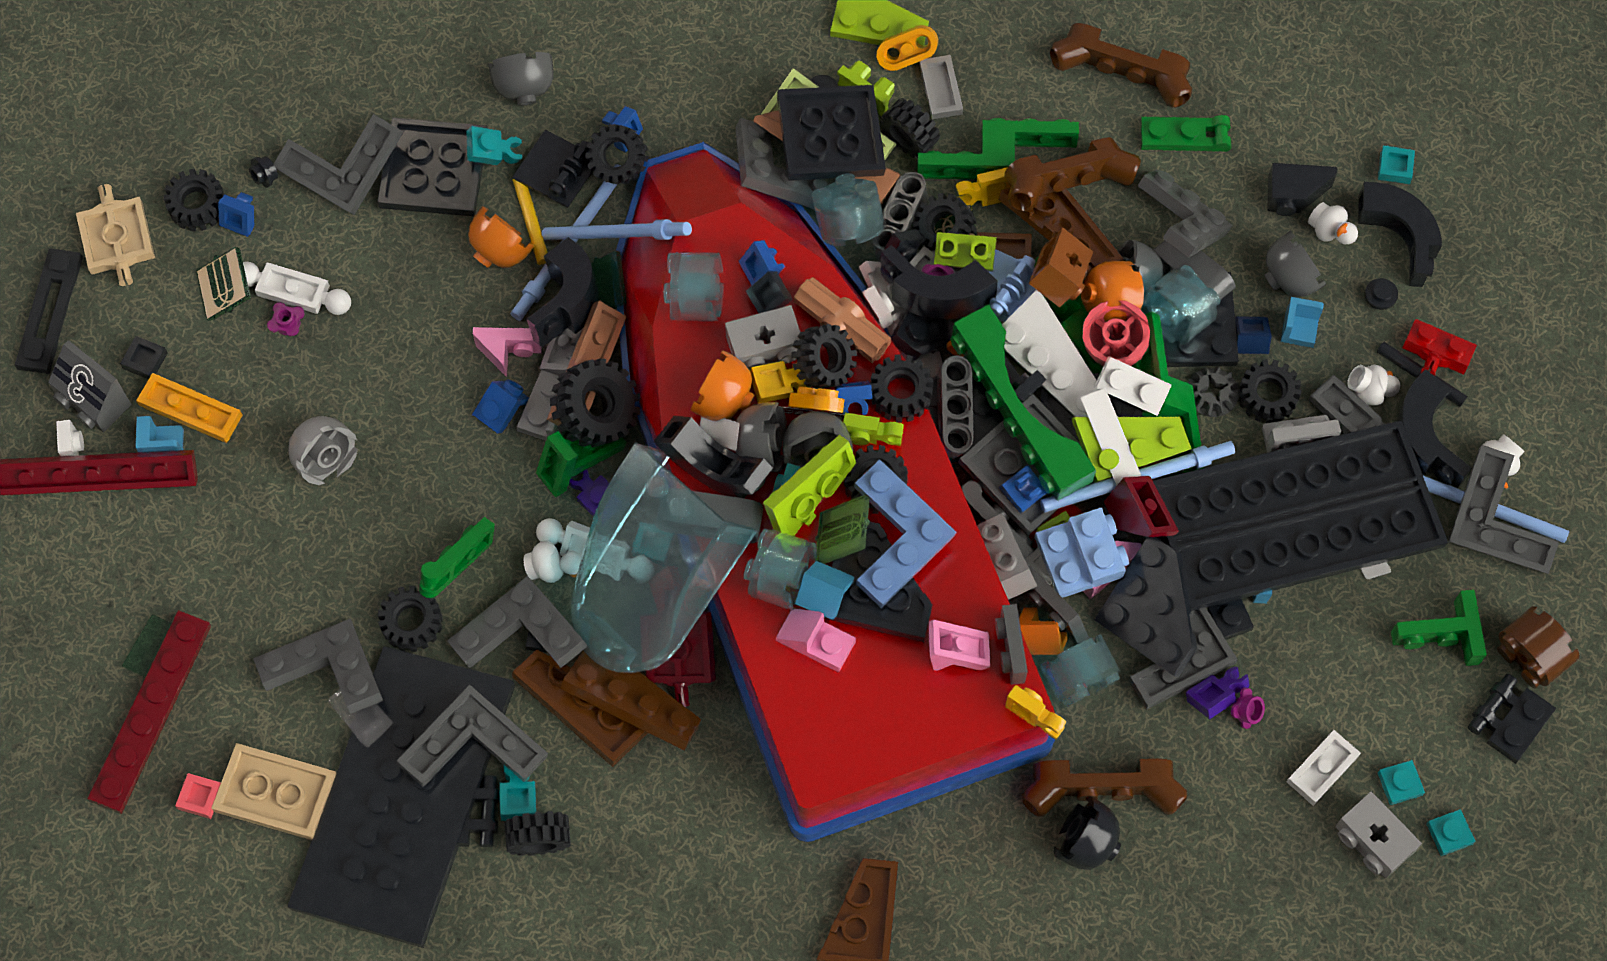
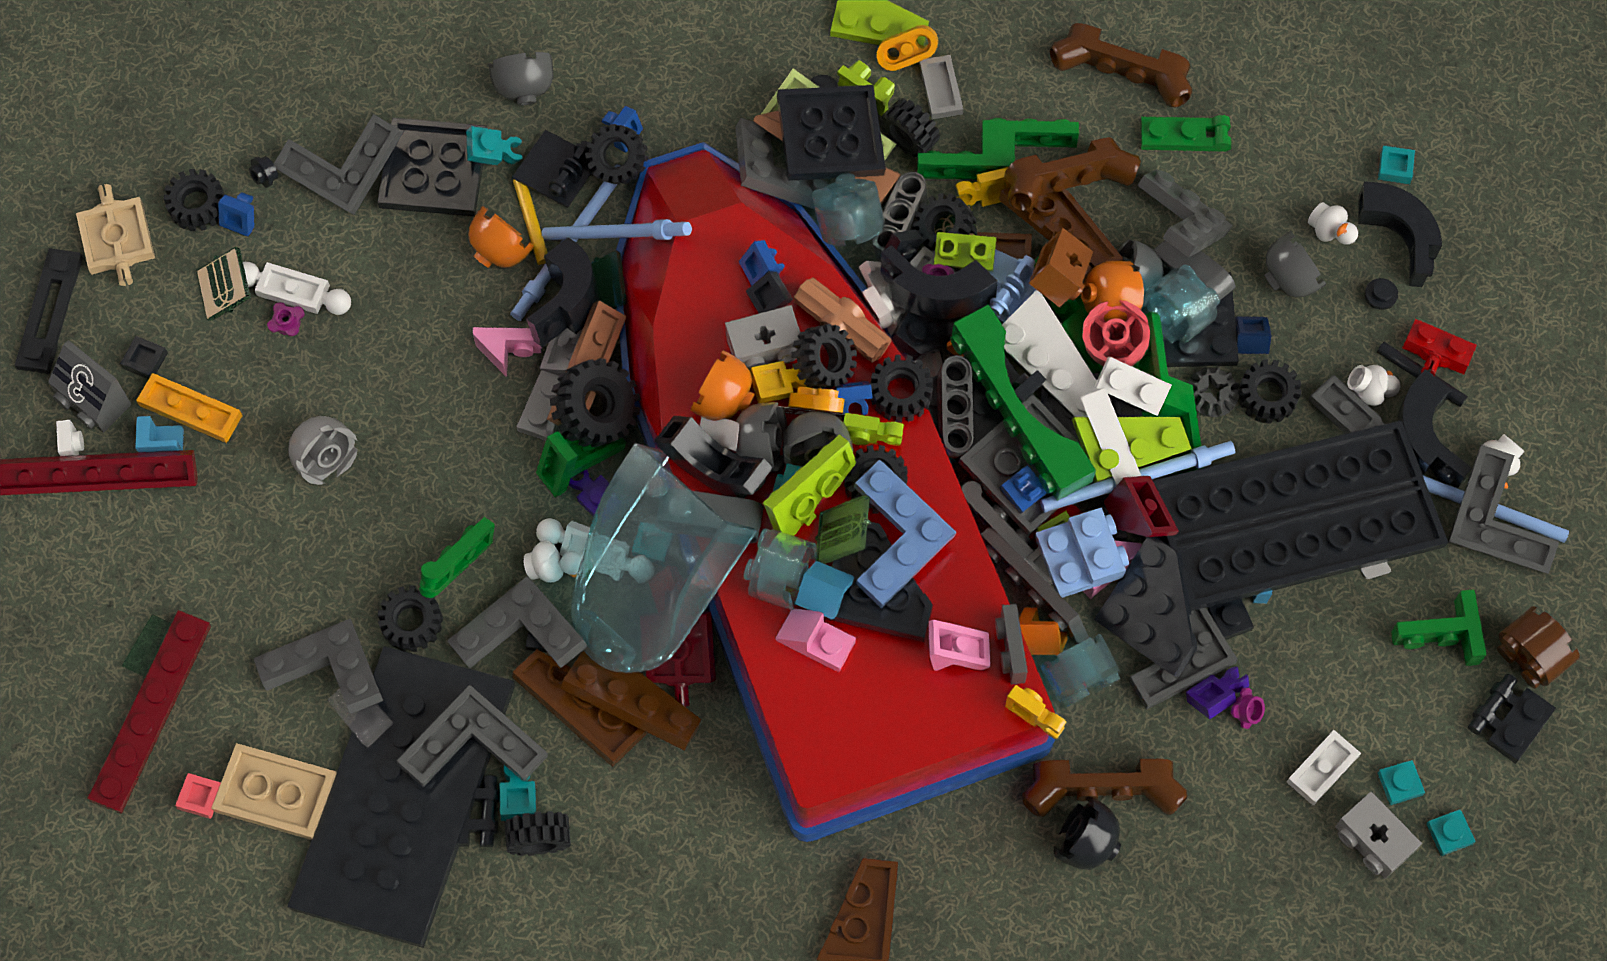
blue bracket [472,379,529,433] -> none
clear light blue brick [664,252,724,321] -> none
light grey brick [977,513,1037,600] -> none
light grey bracket [1262,415,1341,453] -> none
black slope [1268,163,1337,216] -> none
dark azure panel [1281,297,1324,348] -> none

